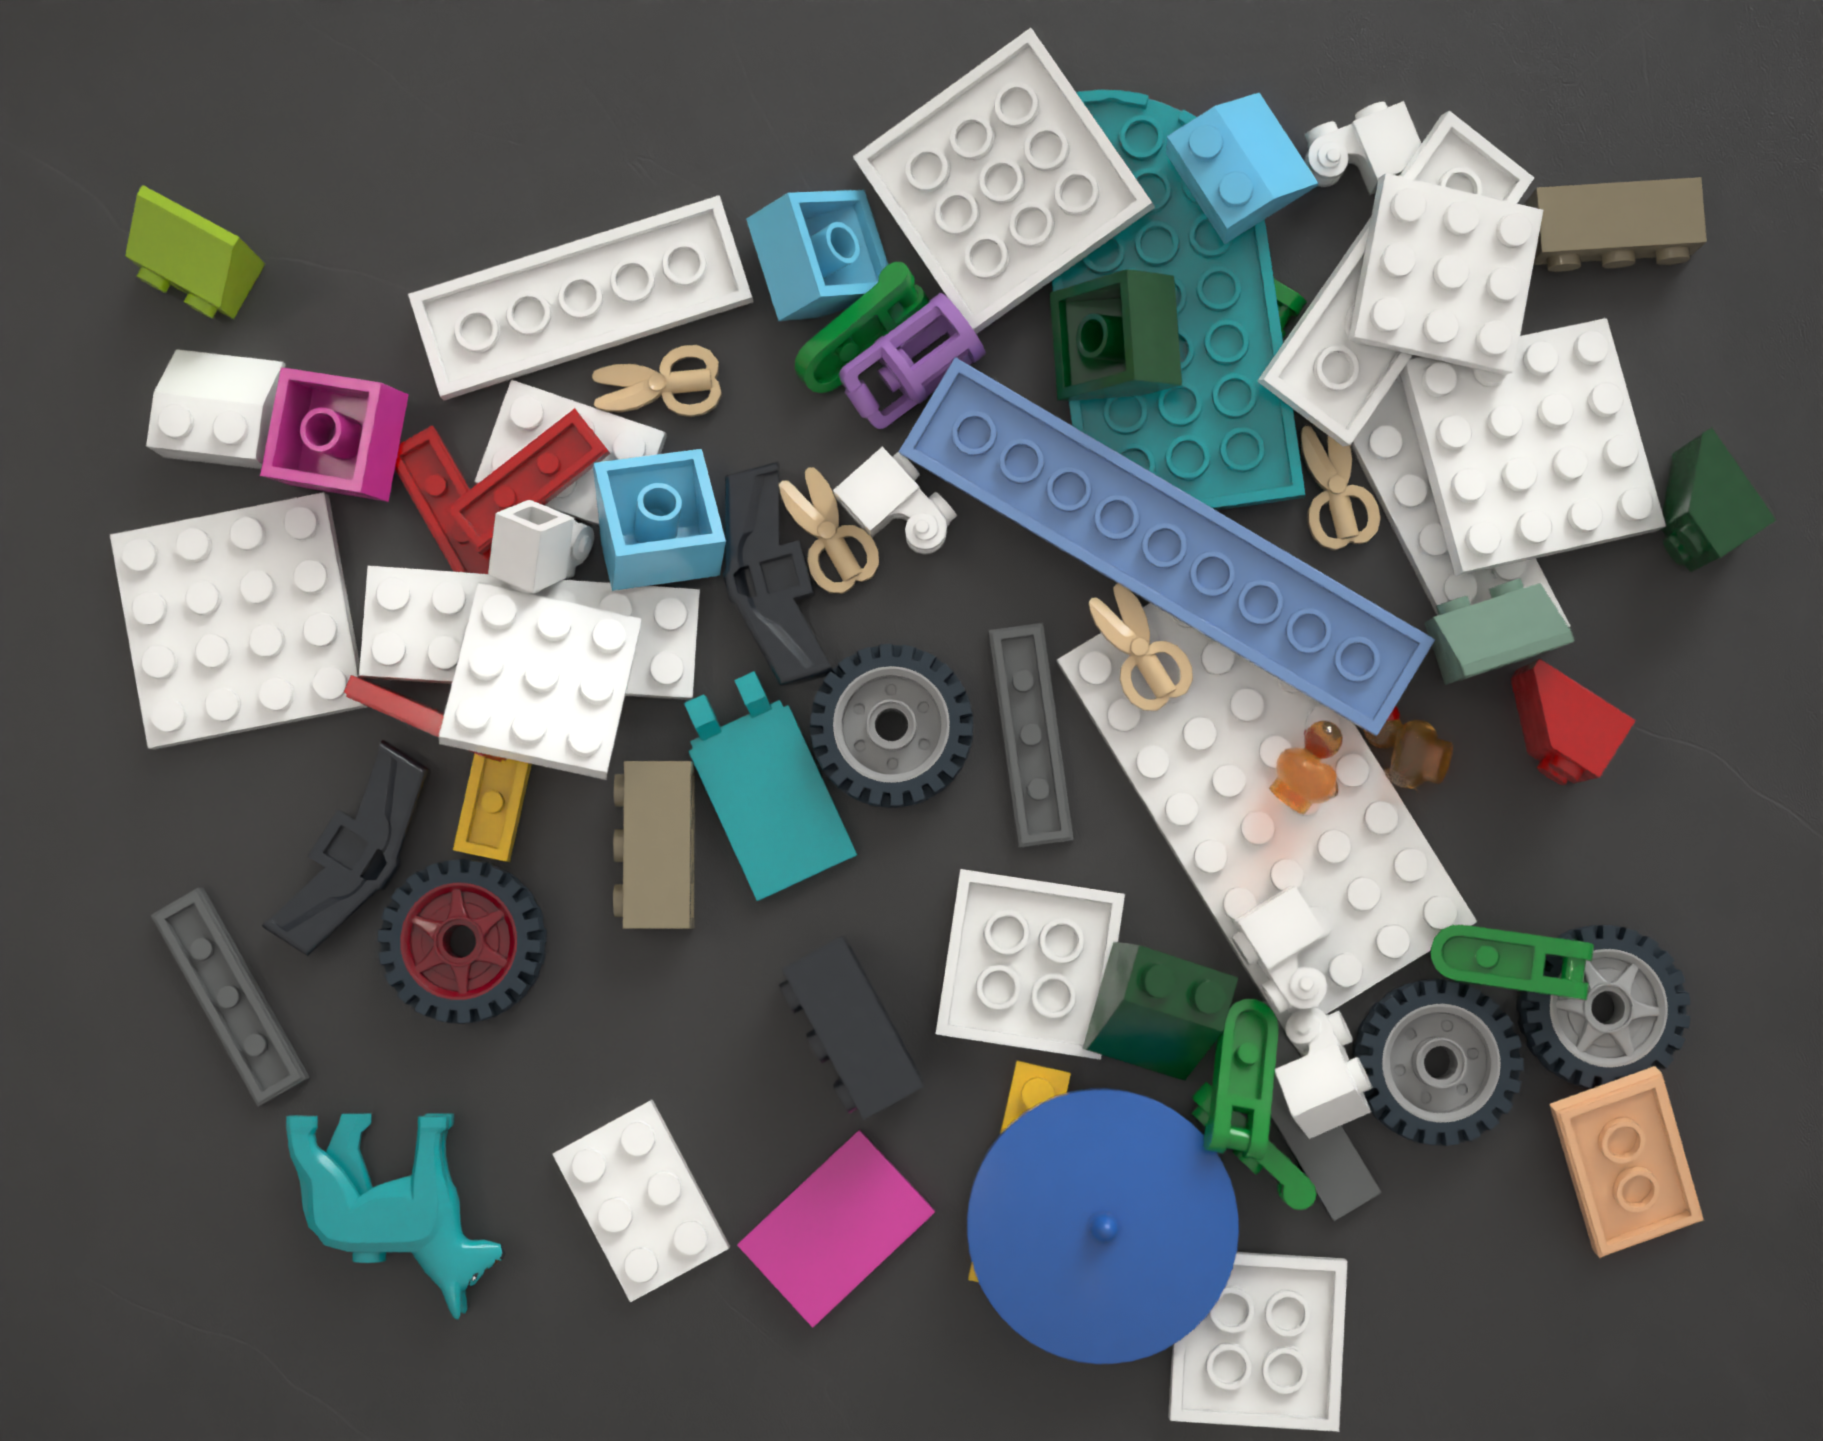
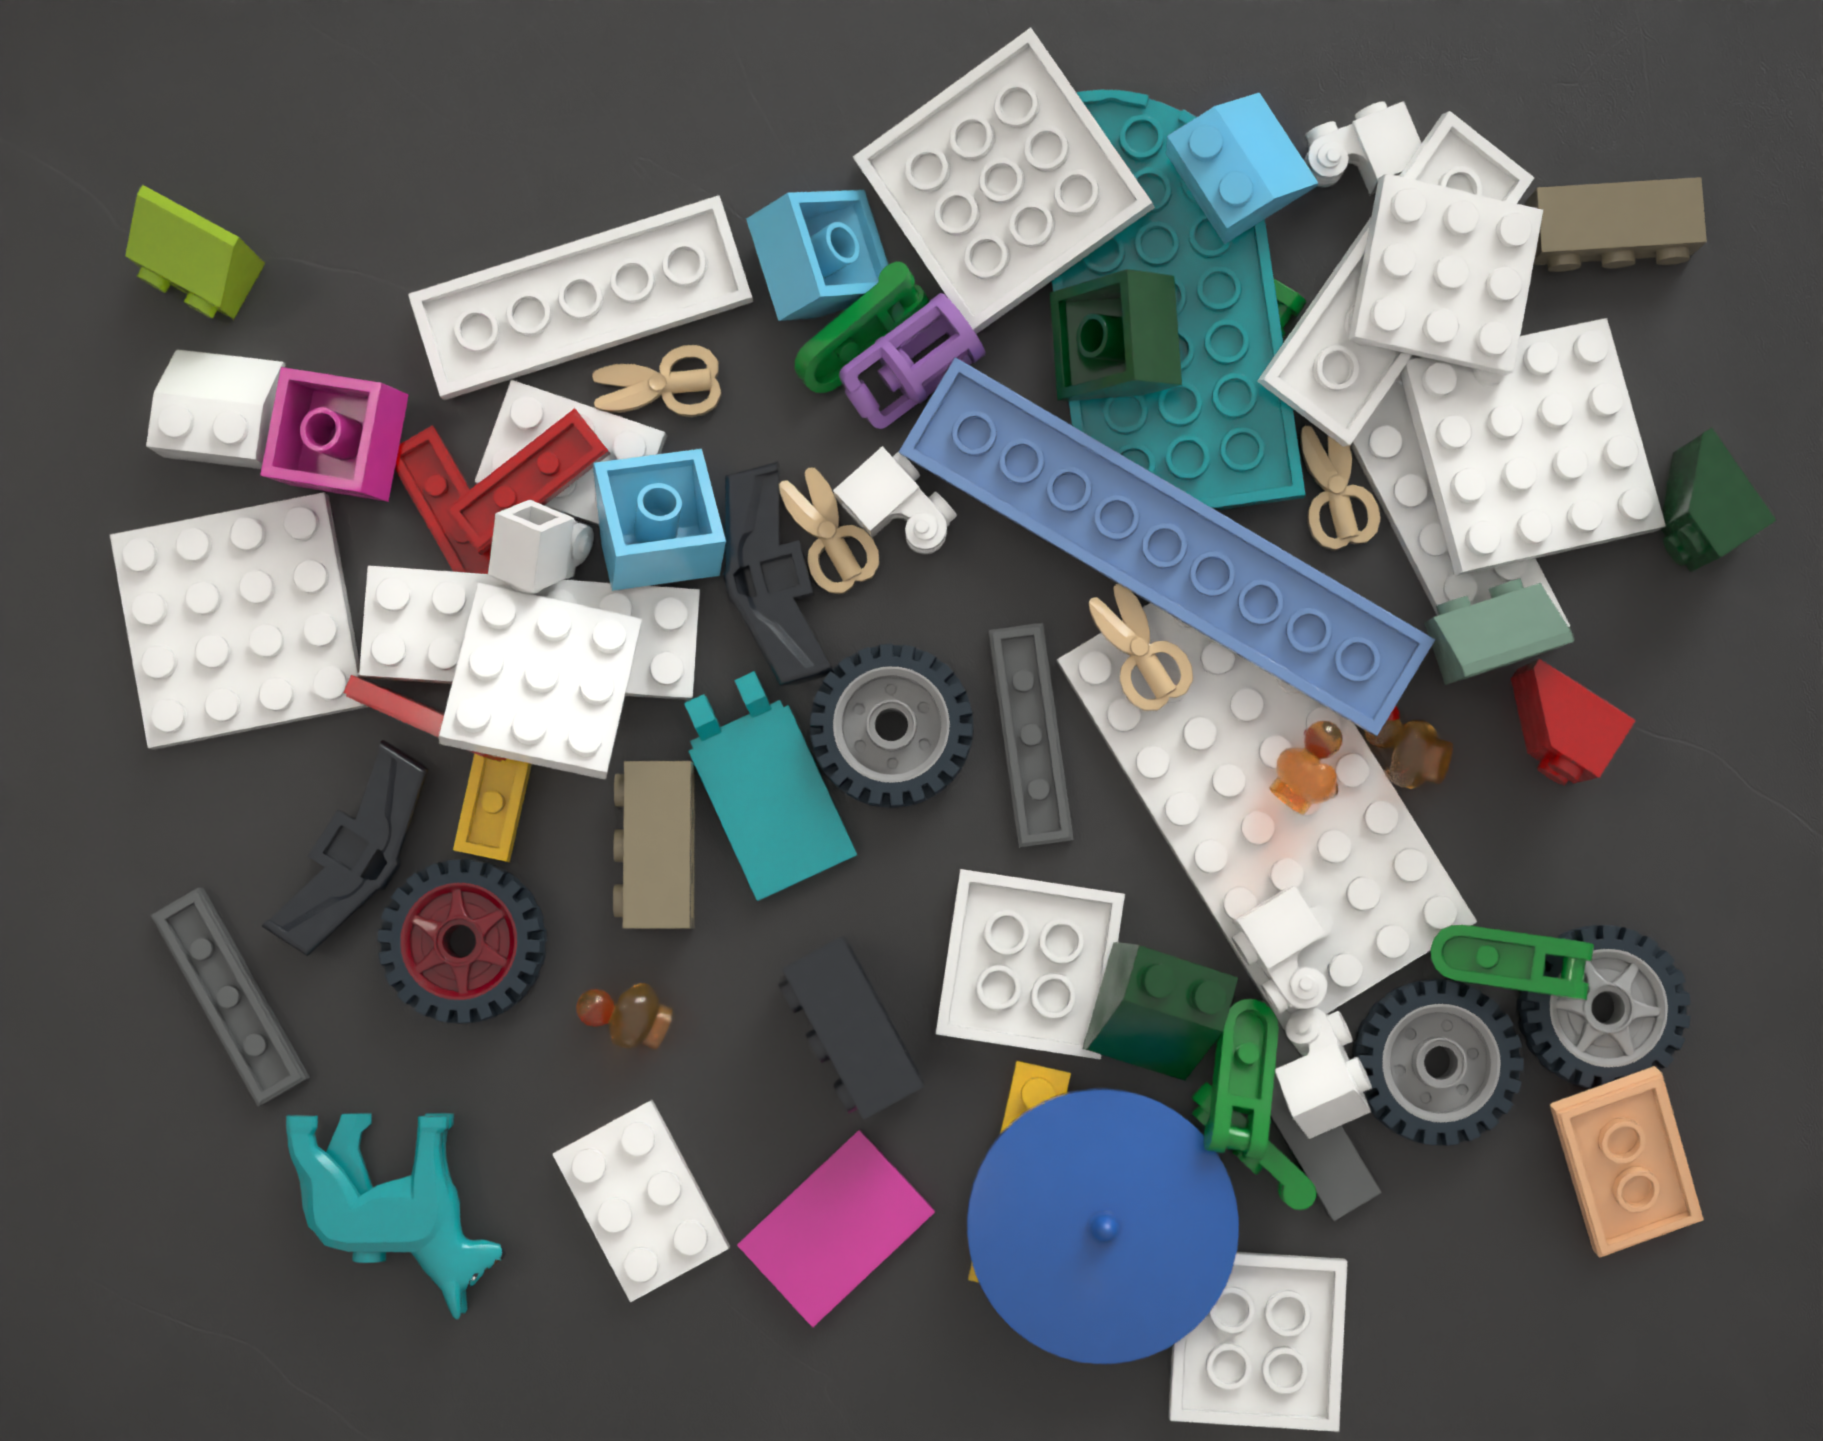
none -> clear orange animal [576,983,673,1050]

